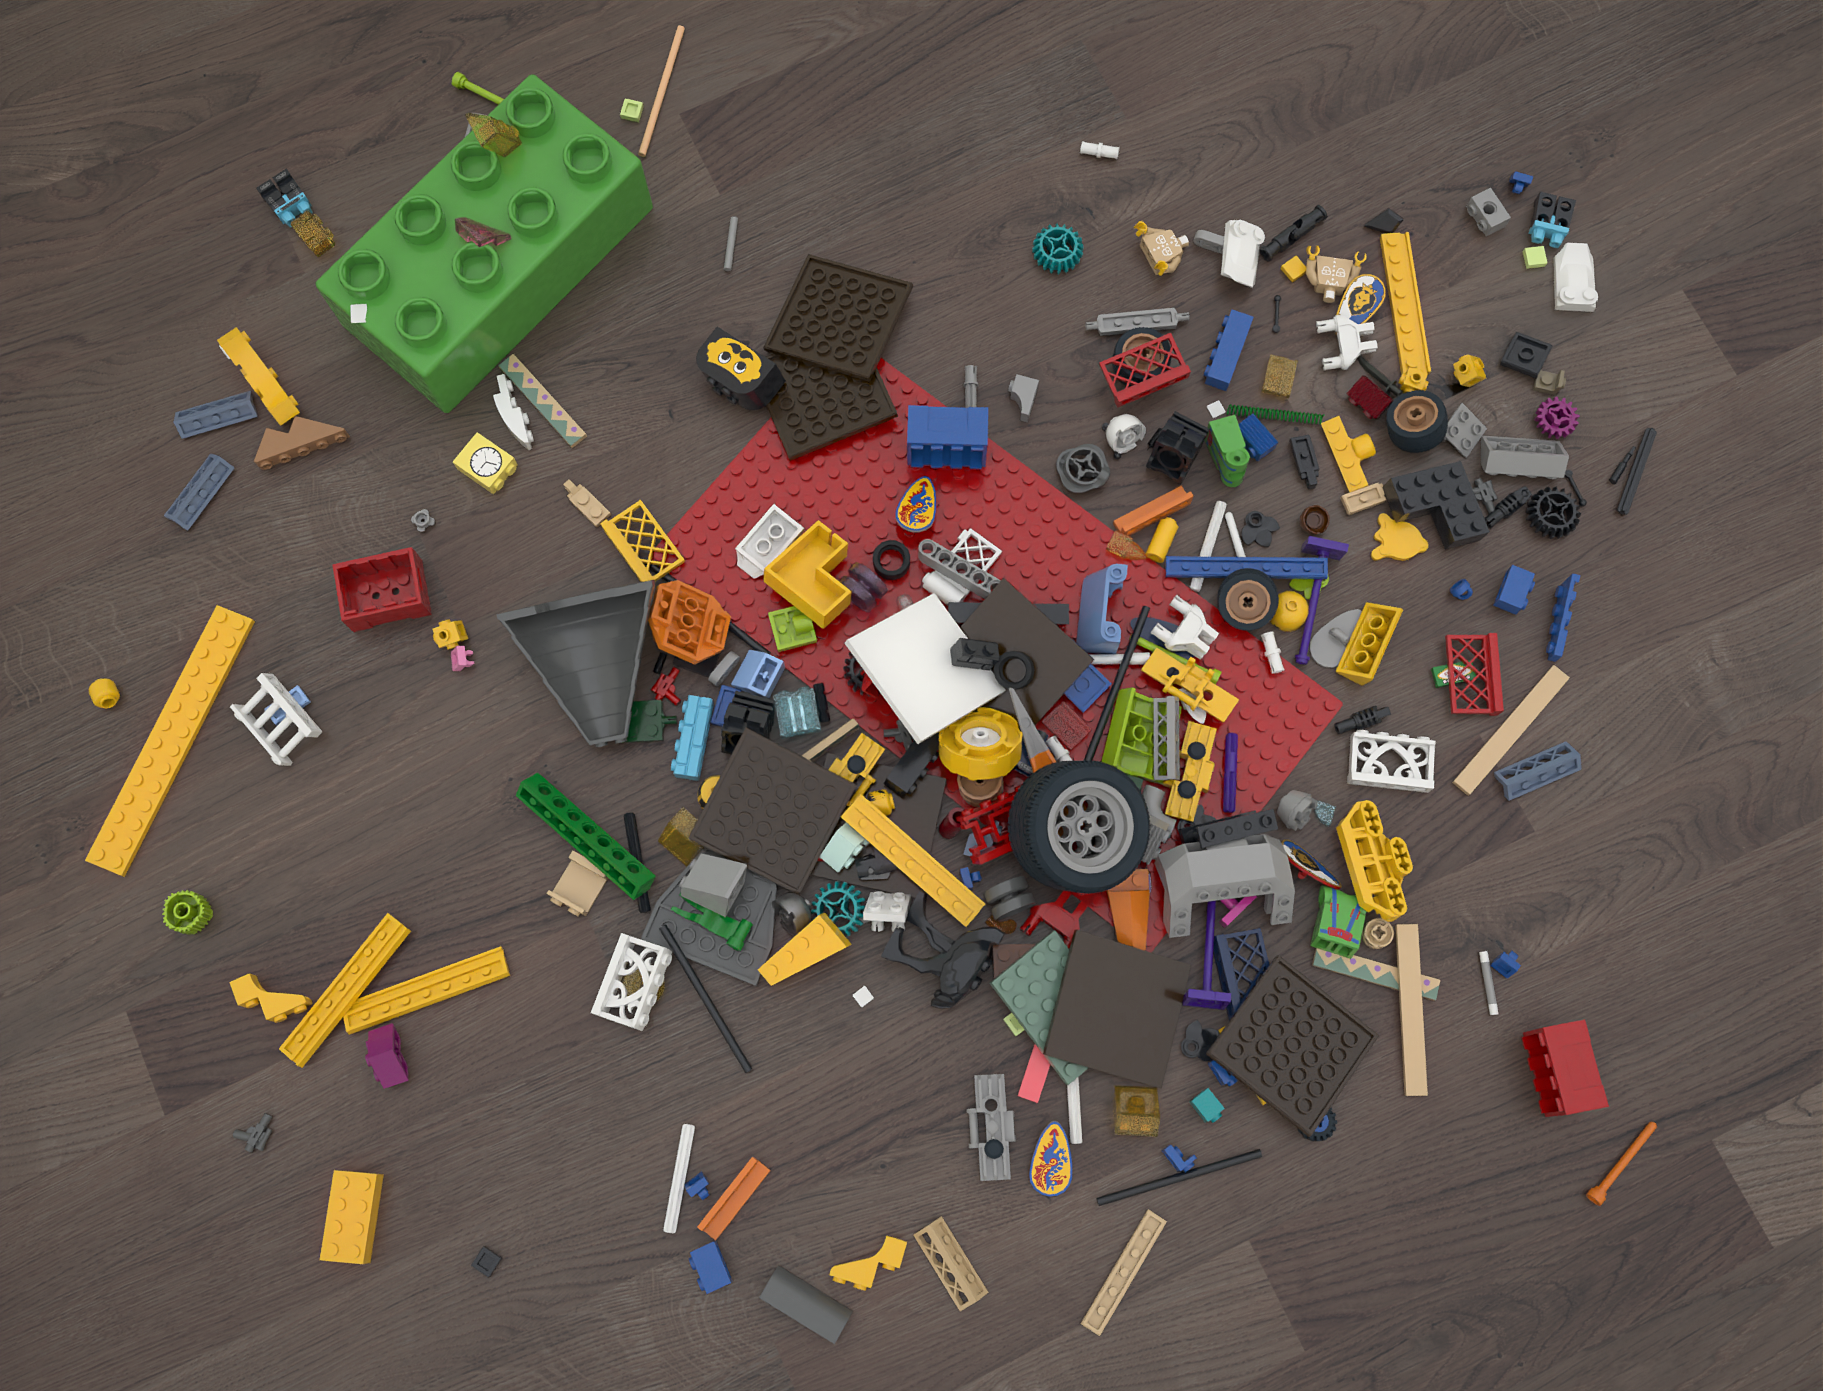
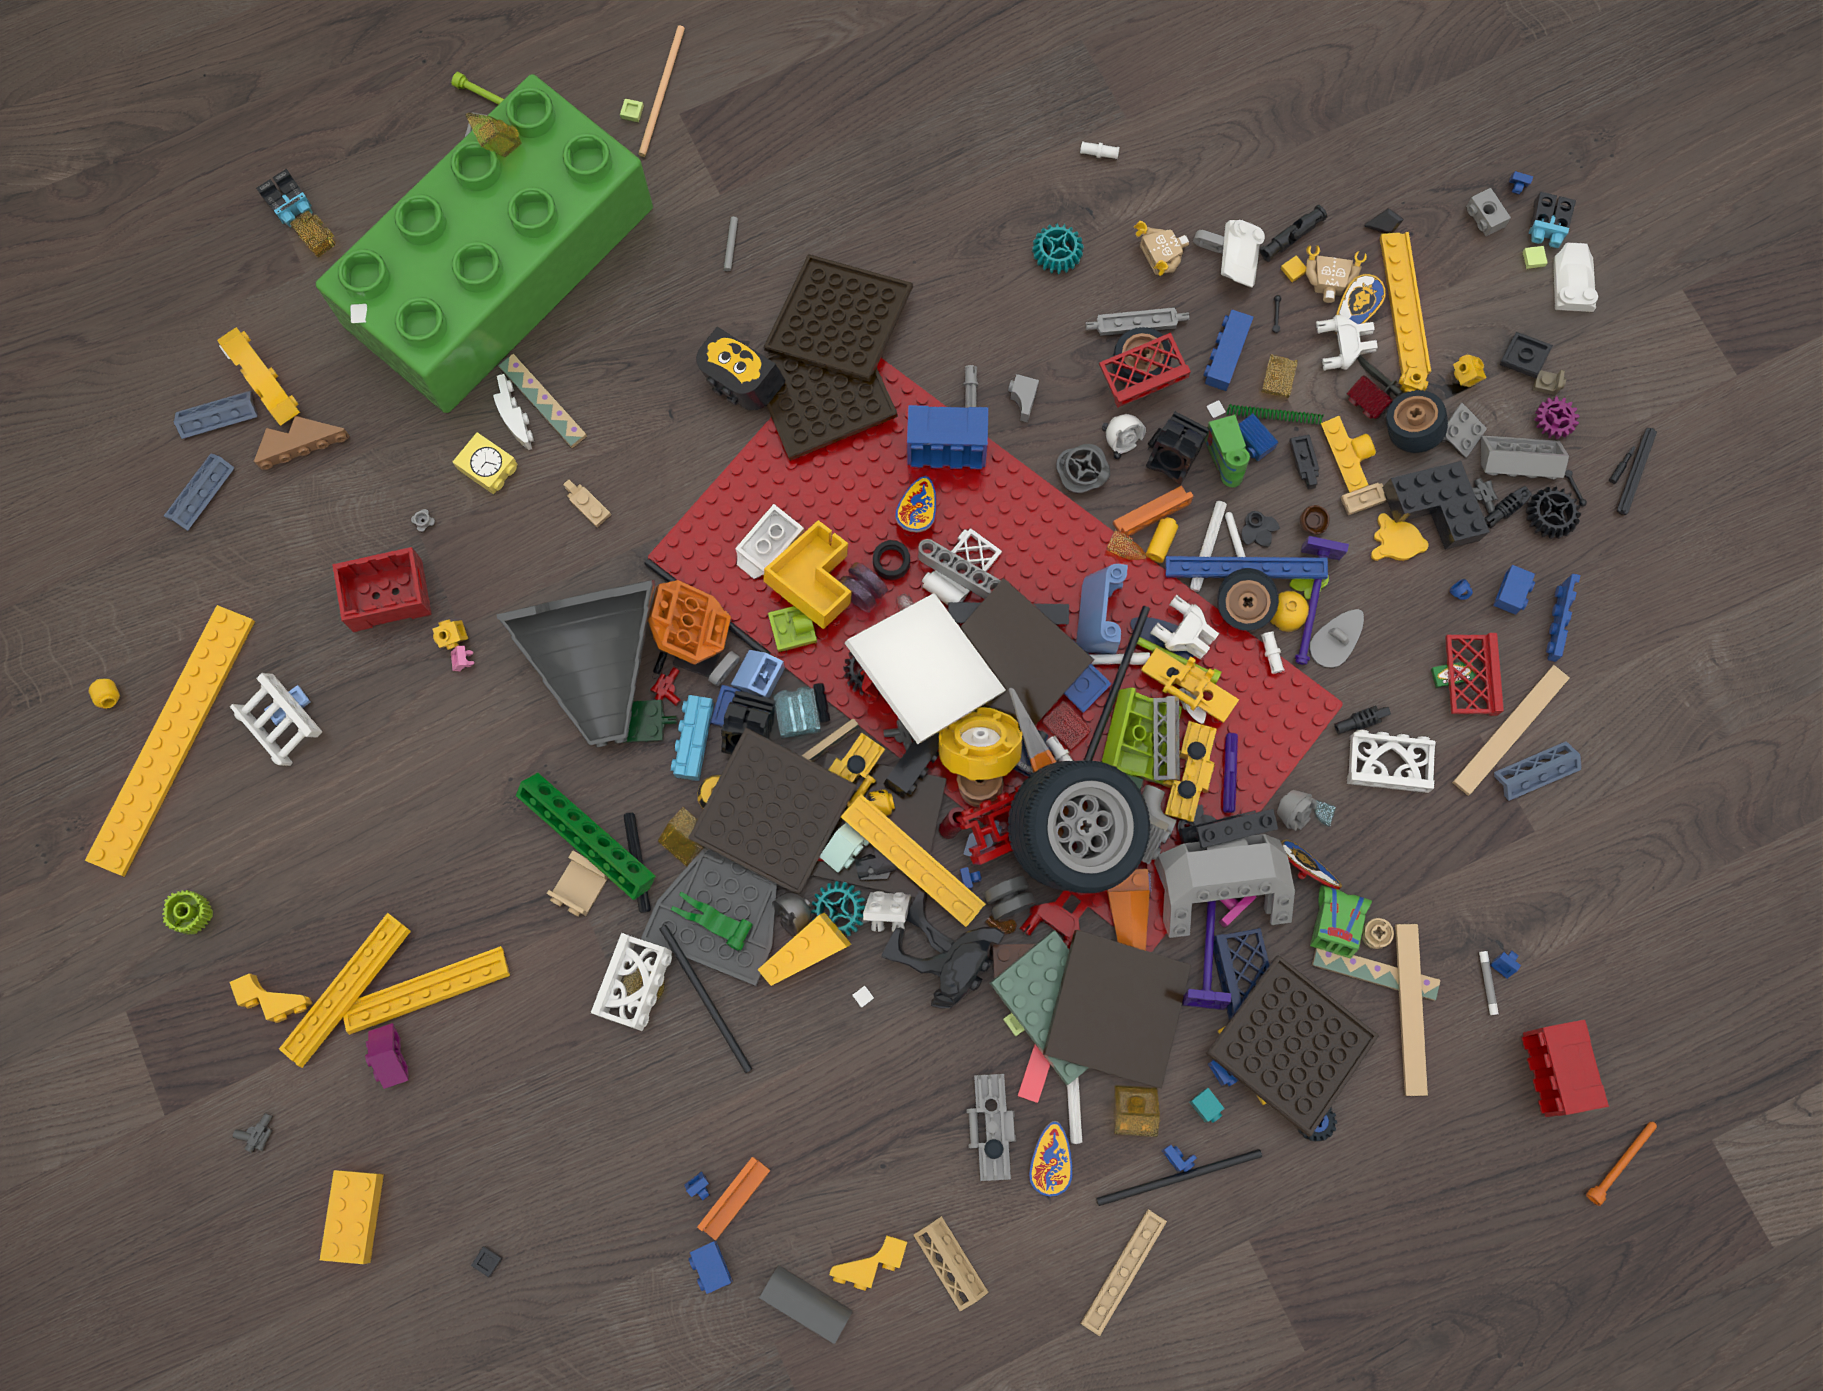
slope [455,217,511,247] -> none
yellow fence [600,500,685,582] -> none
white axle [663,1124,695,1233] -> none
light grey slope [679,853,747,917] -> none
black brick [950,638,999,670] -> none
black tyre [994,651,1035,690] -> none
black plate [1181,1020,1219,1061] -> none
yellow slope [1336,602,1403,686] -> none
yellow connector [1336,800,1413,922] -> none

